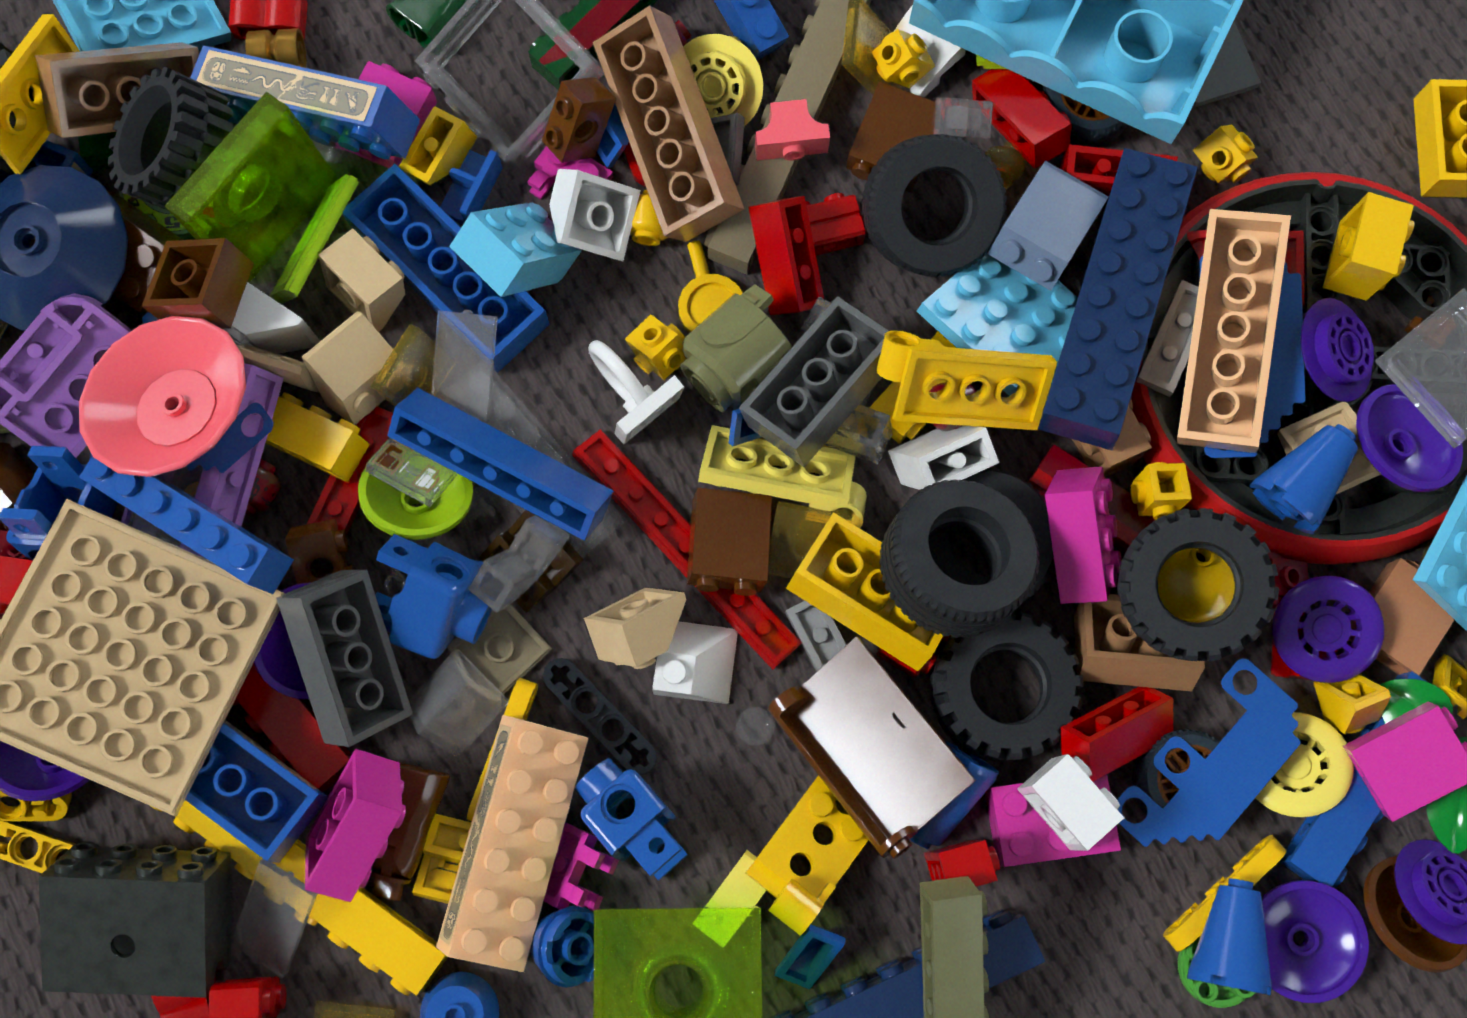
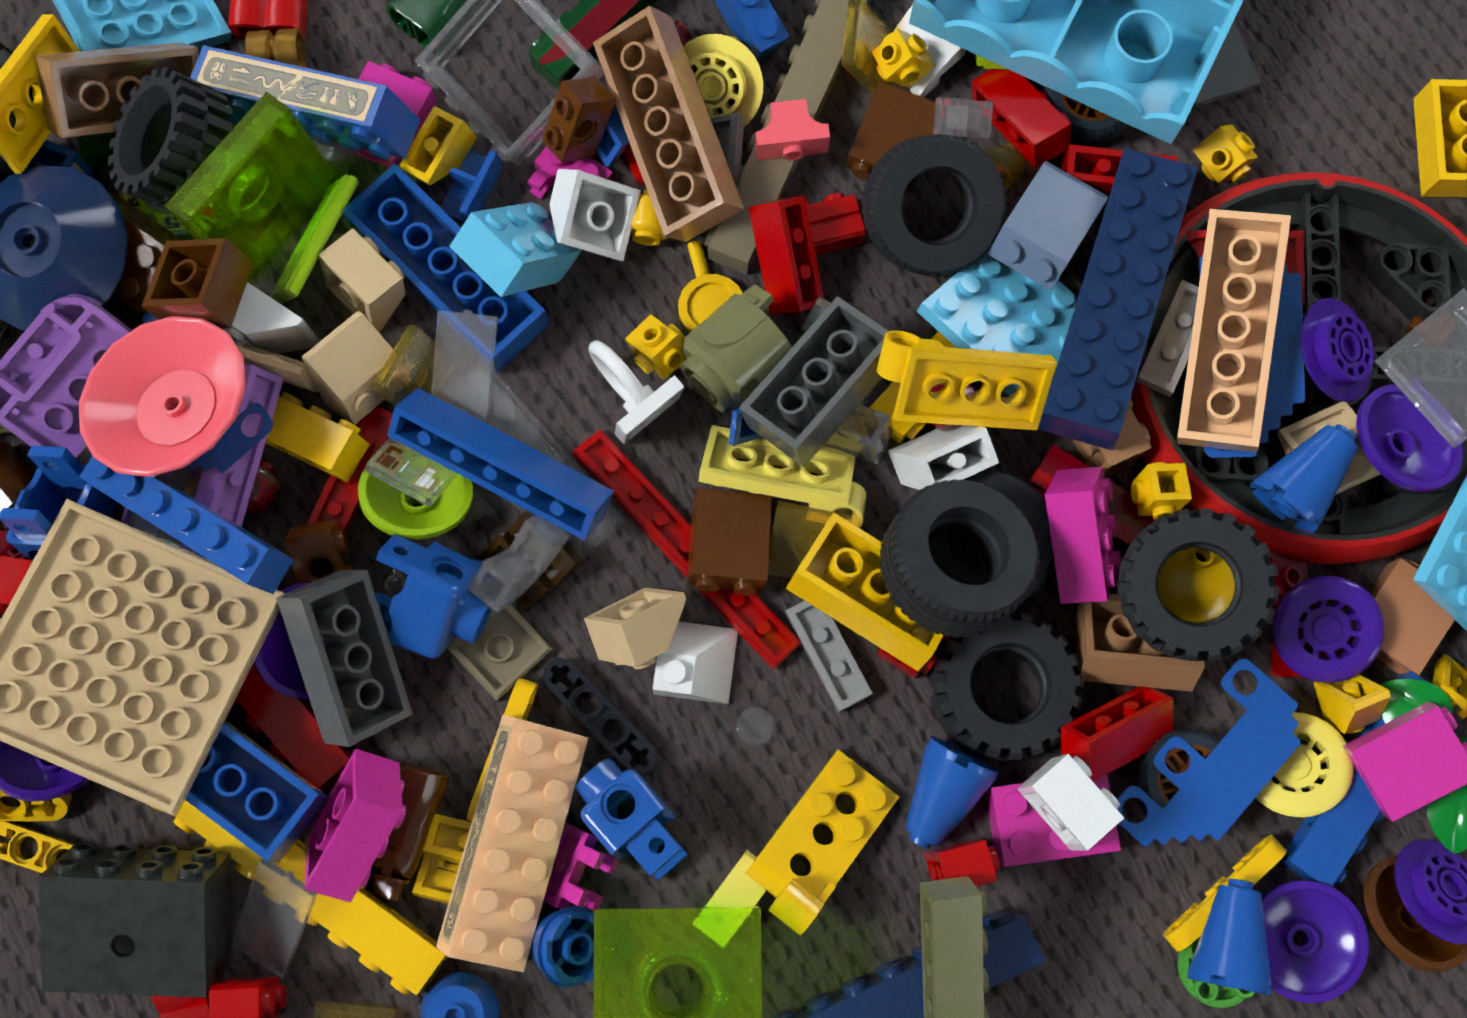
clear slope [409,649,509,757] -> none
door [768,636,977,859] -> none
slope [774,924,846,989] -> none
yellow brick [1323,192,1414,301] -> none

